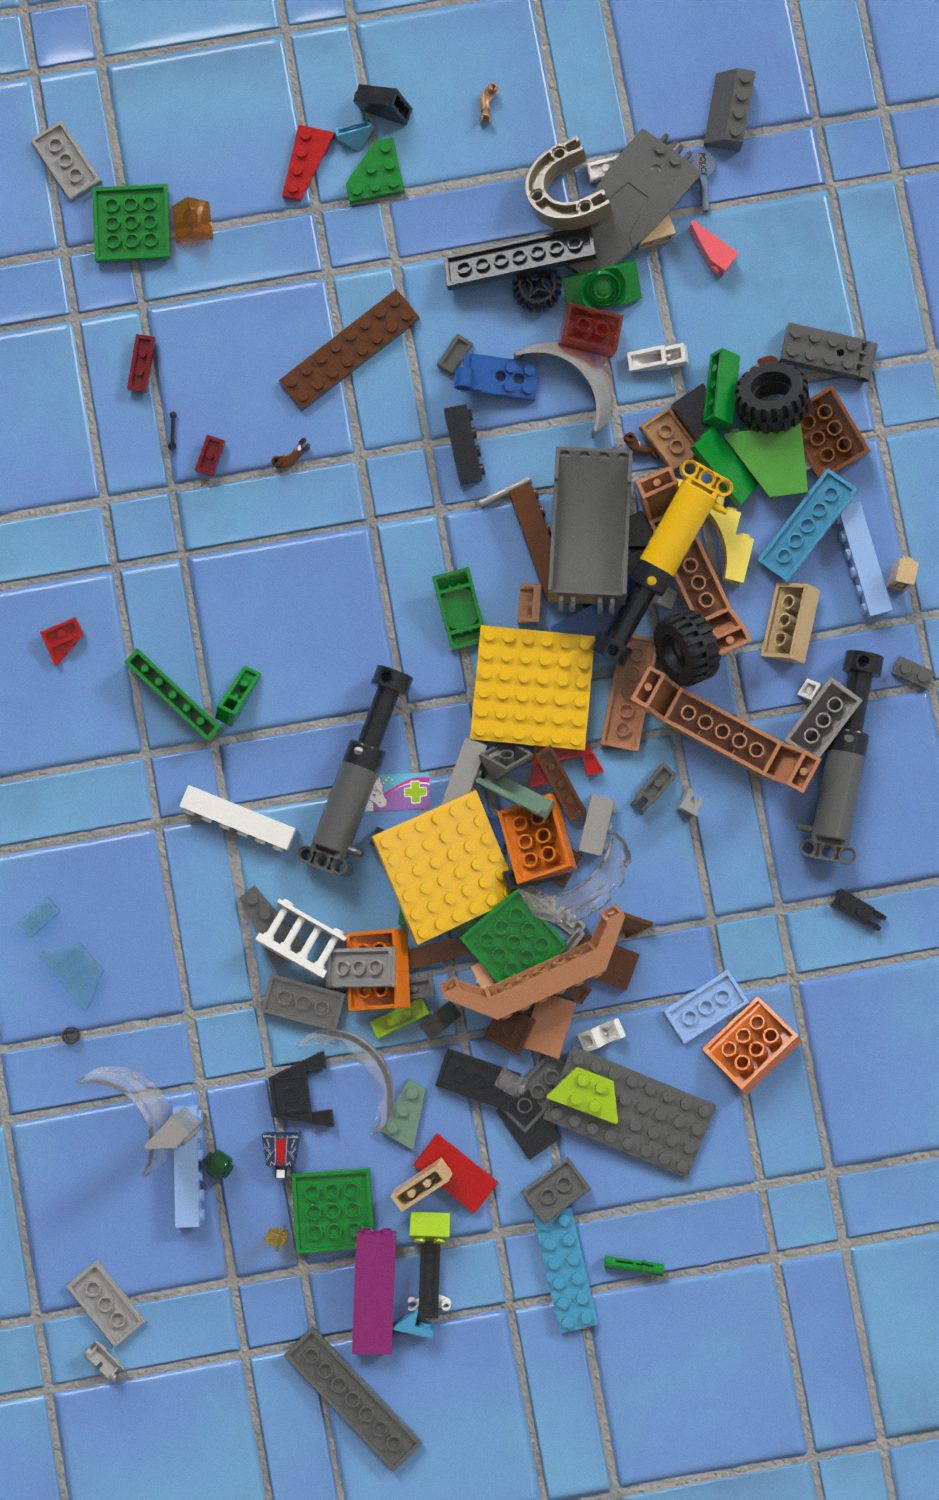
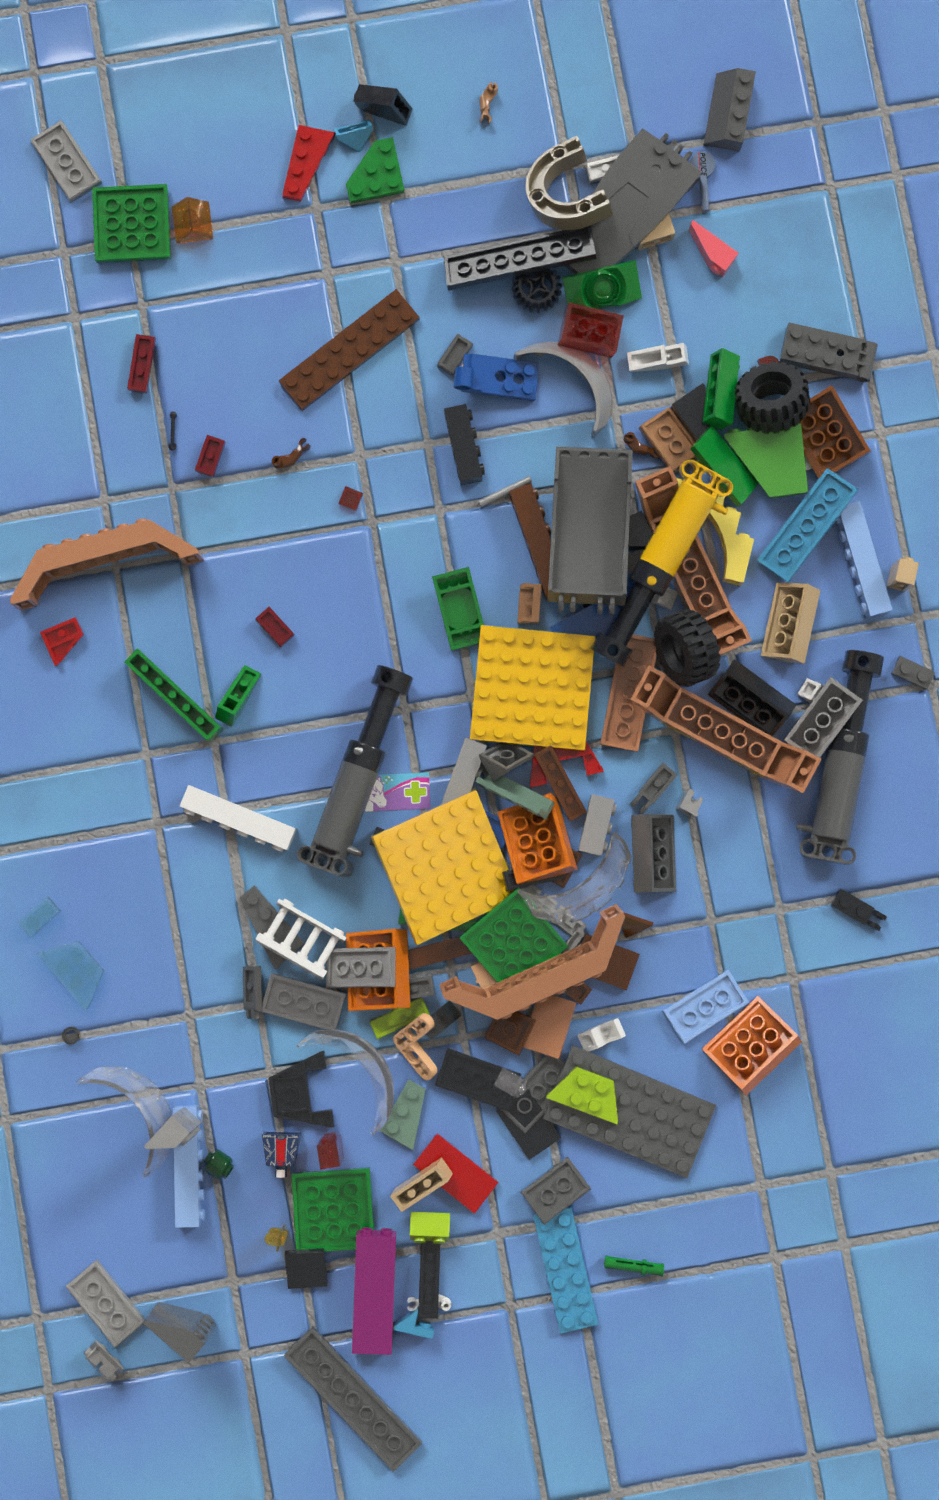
none -> nougat slope [10,518,204,610]
none -> dark grey slope [143,1302,216,1363]
none -> dark grey hinge [243,966,262,1019]
none -> dark red plate [255,607,295,647]
none -> black tile [285,1248,328,1289]
none -> clear red brick [317,1132,344,1170]
none -> clear red tile [338,486,363,511]
none -> light nougat beam [393,1013,437,1080]
none -> dark grey slope [631,814,676,893]
none -> black slope [708,659,796,736]

